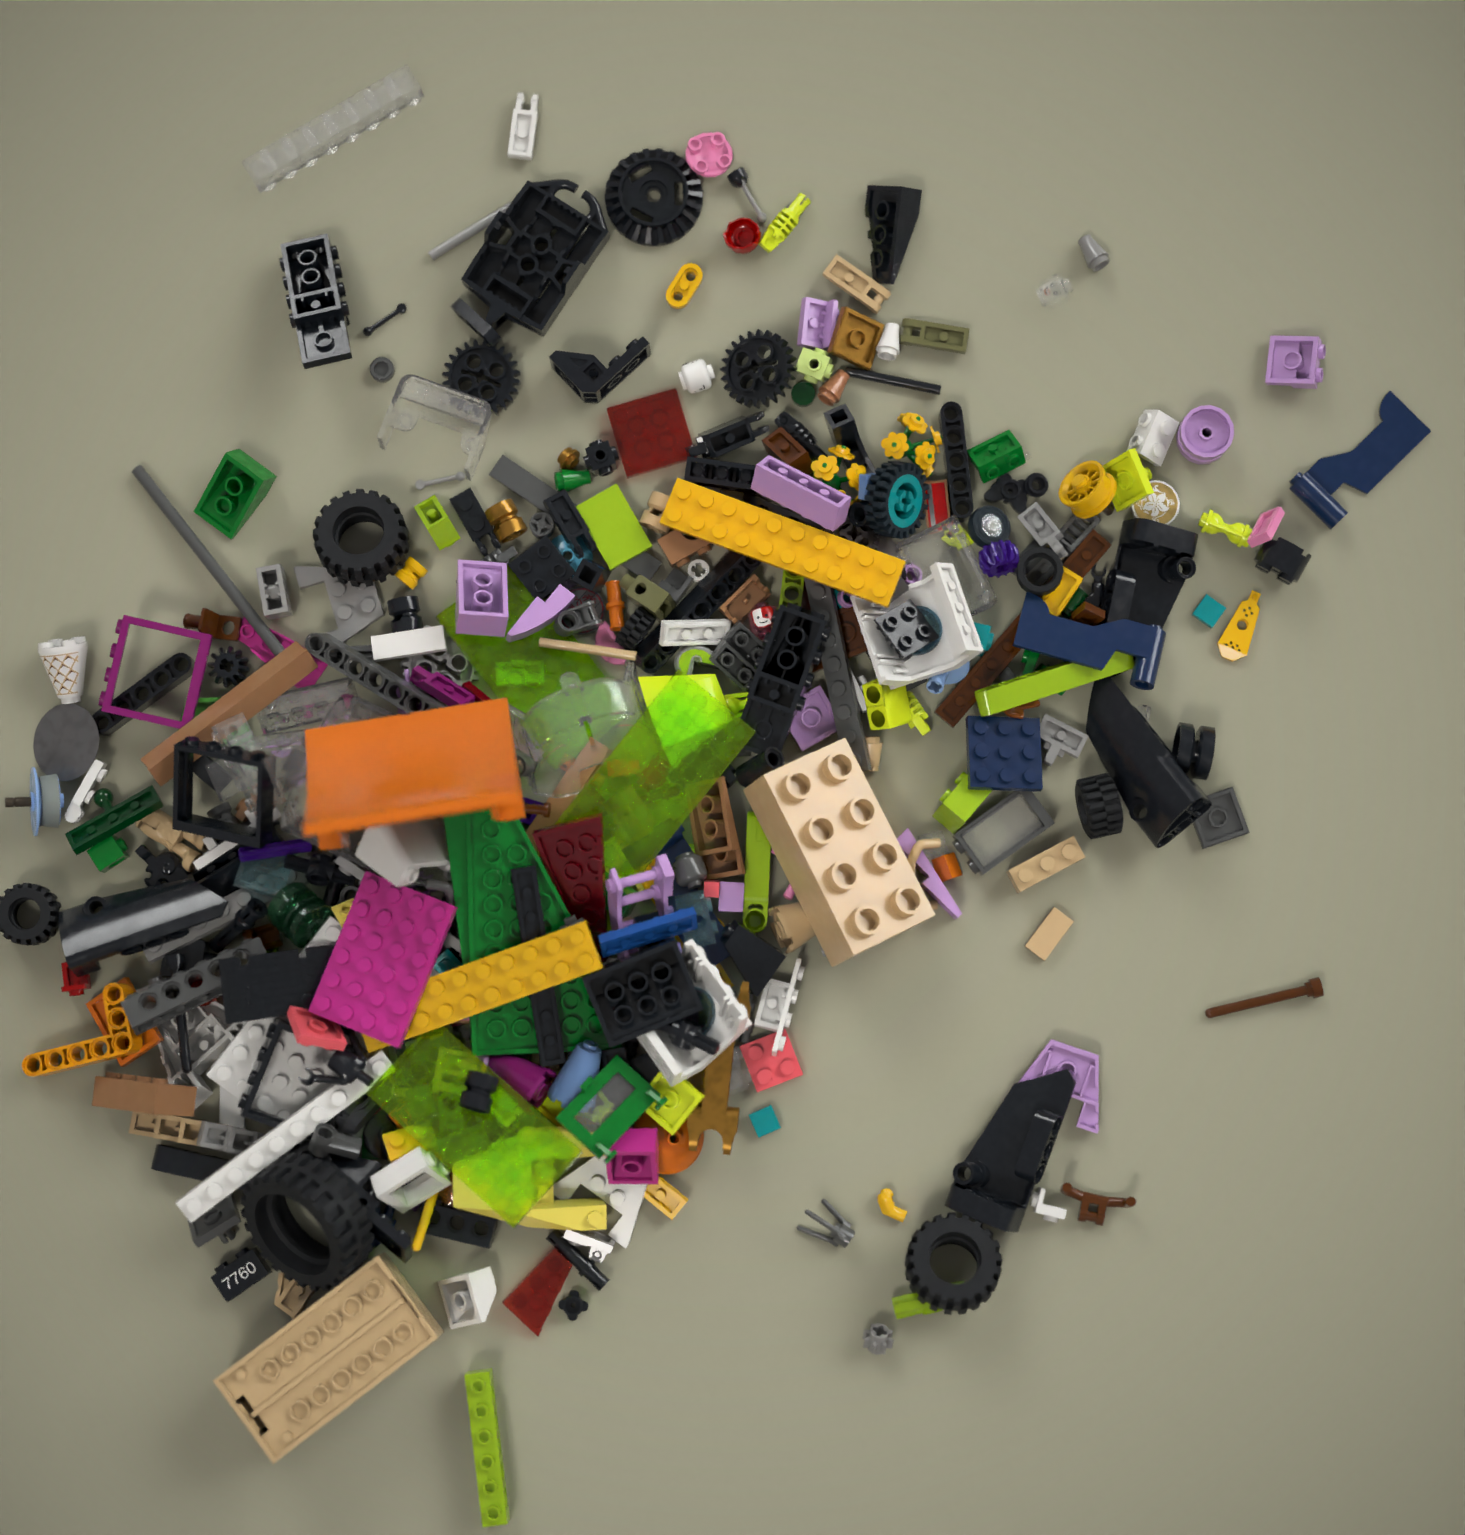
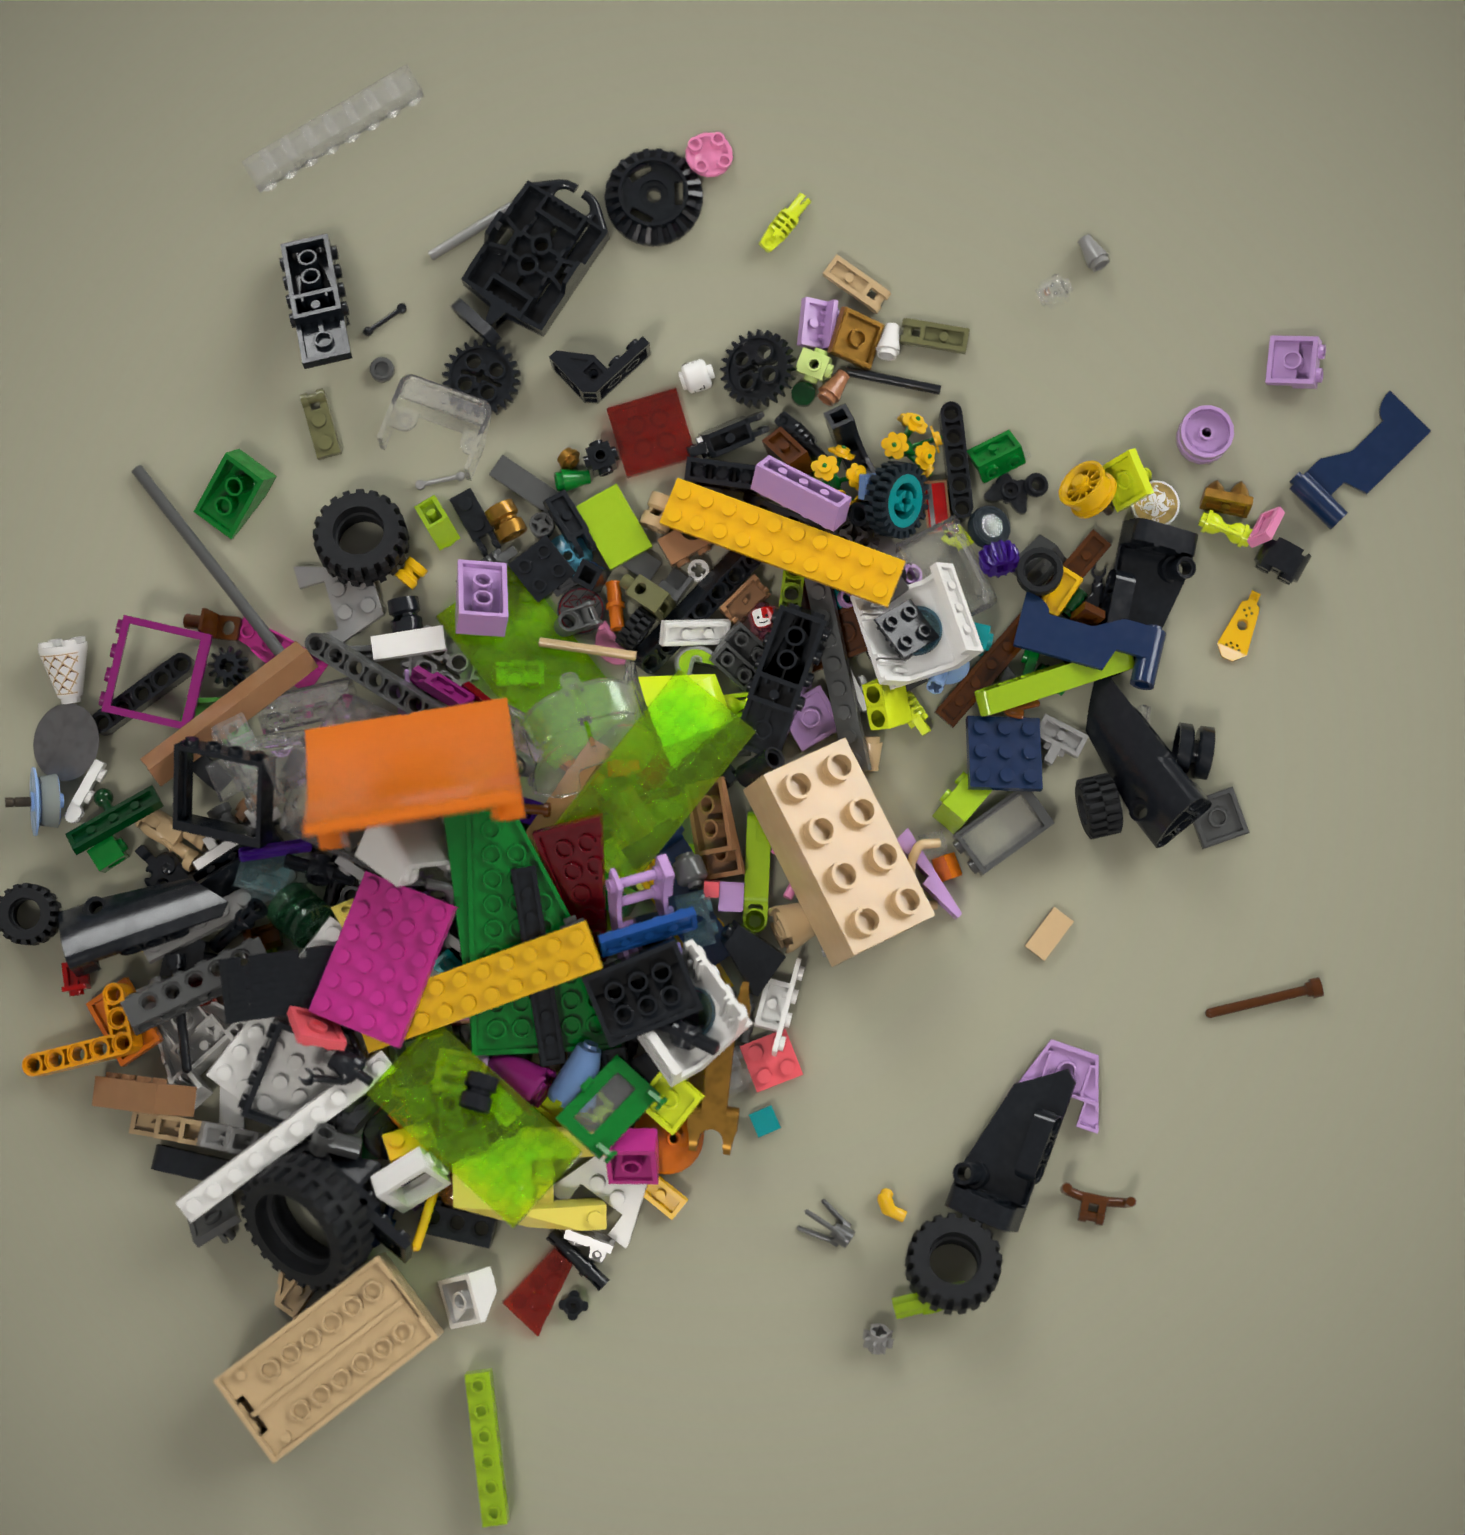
black brick [210,1247,272,1302] -> none
light grey brick [256,564,293,620] -> none
lavender slope [506,584,575,643] -> none
white hinge [508,92,539,161] -> none
yellow plate [666,263,703,309] -> none
red hair [723,218,761,254] -> none
hinge [727,167,767,222] -> none
black wedge [865,185,922,285] -> none
tan arch [1006,836,1085,894] -> none
light grey plate [1017,502,1069,560] -> none
white bracket [1030,1187,1067,1223] -> none
dark grey slope [1059,514,1101,558] -> none
white bracket [1127,409,1179,466] -> none
teal tile [1192,594,1226,629] -> none
none -> olive plate [300,388,342,460]
none -> pearl gold tile [1199,480,1254,518]

